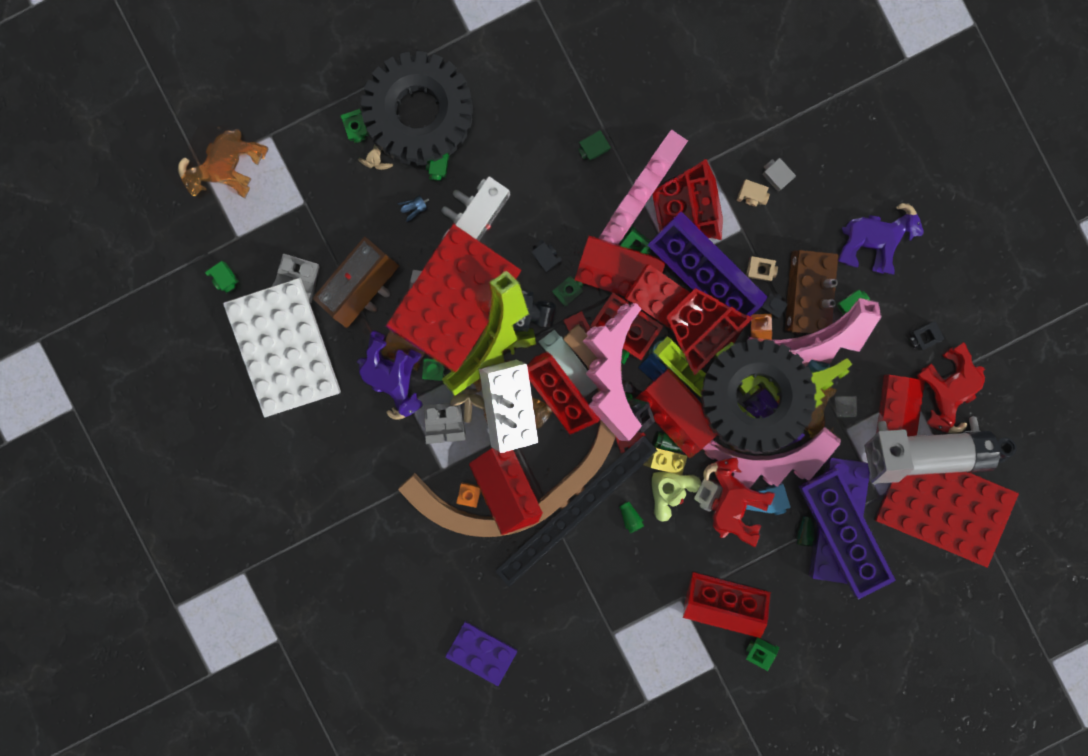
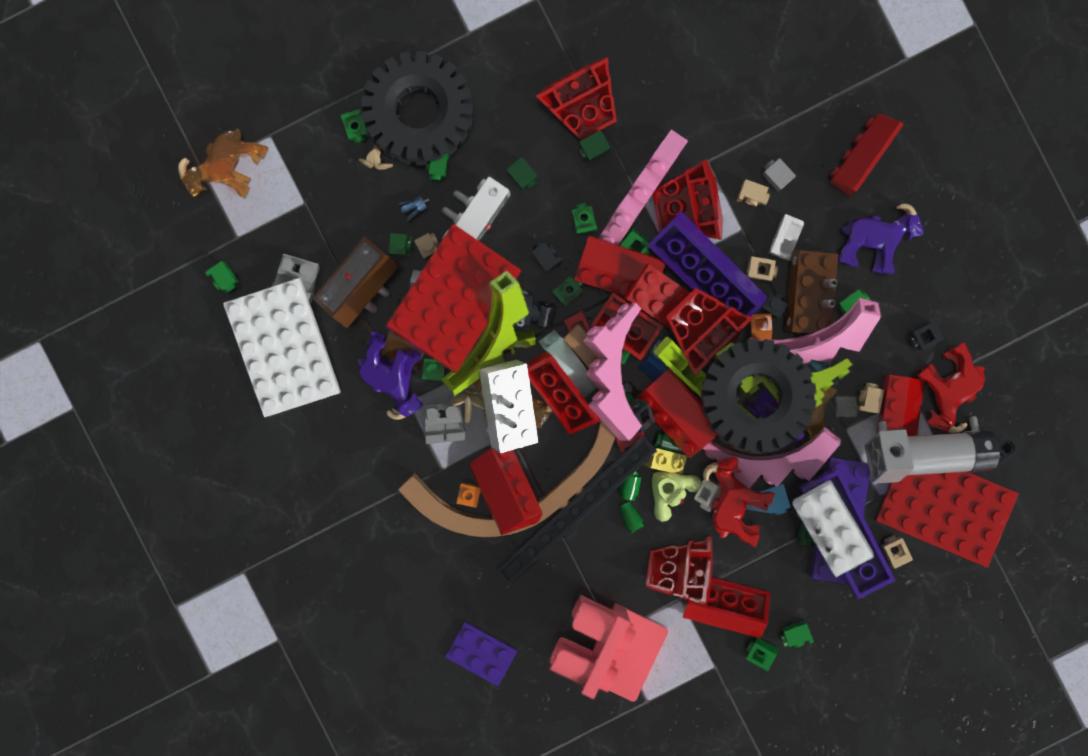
none -> green brick [389,233,413,257]
none -> tan brick [414,233,439,260]
none -> dark green brick [507,157,538,191]
none -> red wedge [536,57,617,140]
none -> coral piece [549,595,668,701]
none -> green brick [572,203,597,235]
none -> green brick [618,471,642,501]
none -> red wedge [646,536,713,605]
none -> white hinge [768,214,804,261]
none -> green brick [780,620,814,648]
none -> white piece [793,480,873,577]
none -> red slope [829,113,904,196]
none -> tan brick [856,383,884,414]
none -> tan brick [881,535,913,569]

